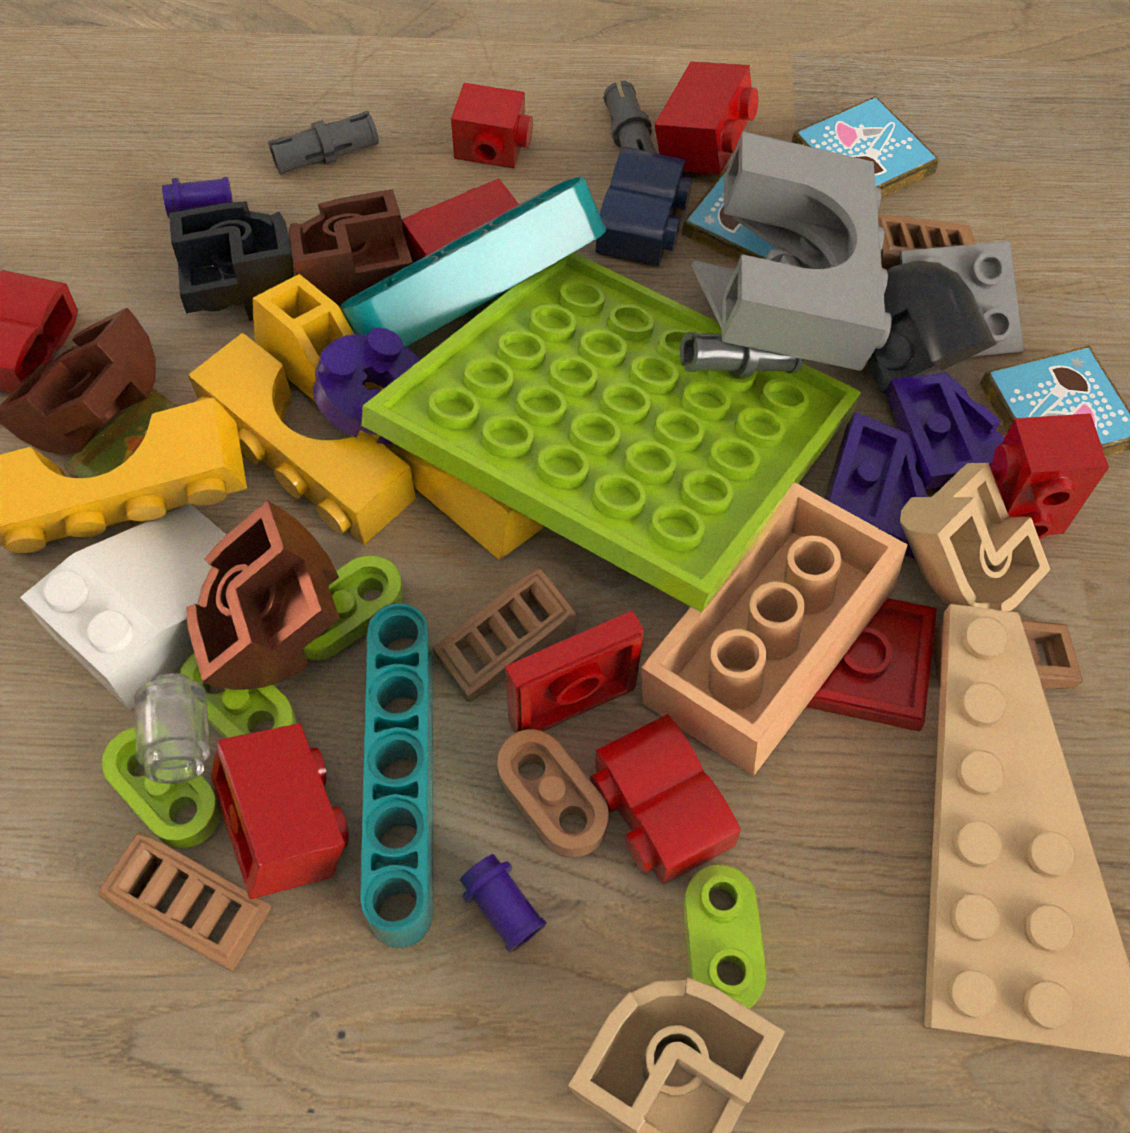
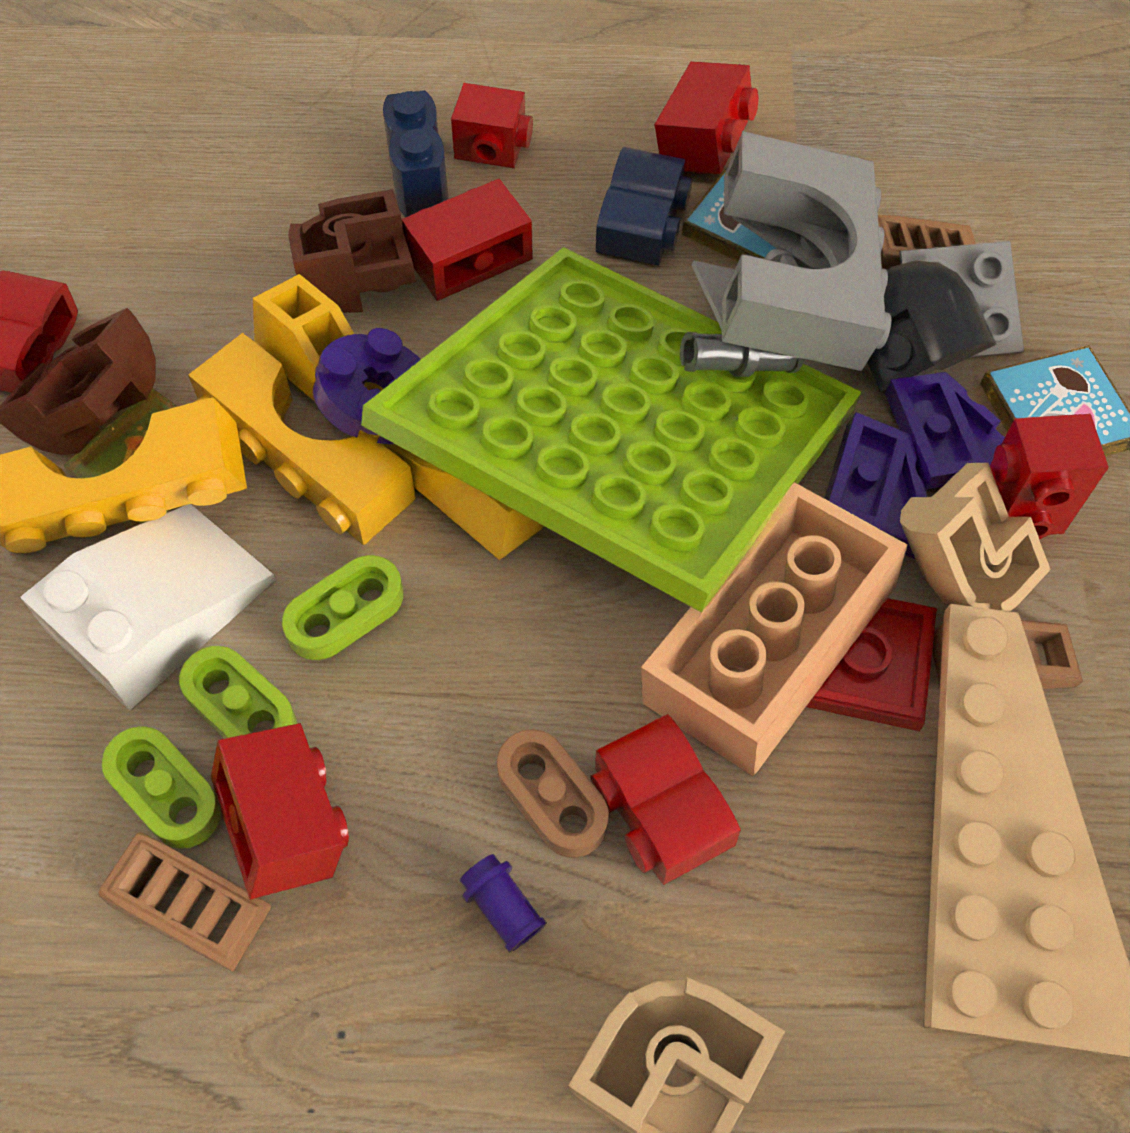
clear brick [134,673,210,784] -> none
dark purple pin [162,177,233,218] -> none
black brick [169,201,294,321] -> none
copper brick [186,500,340,690] -> none
dark grey pin [268,111,379,175] -> none
beam [340,176,606,347] -> none
teal beam [360,603,433,948] -> none
medium nougat slope [432,568,576,702] -> none
red tile [505,610,644,733] -> none
dark grey pin [603,81,656,153] -> none
lime plate [683,864,767,1009] -> none
tile [791,96,940,198] -> none
none -> dark blue brick [383,90,448,217]

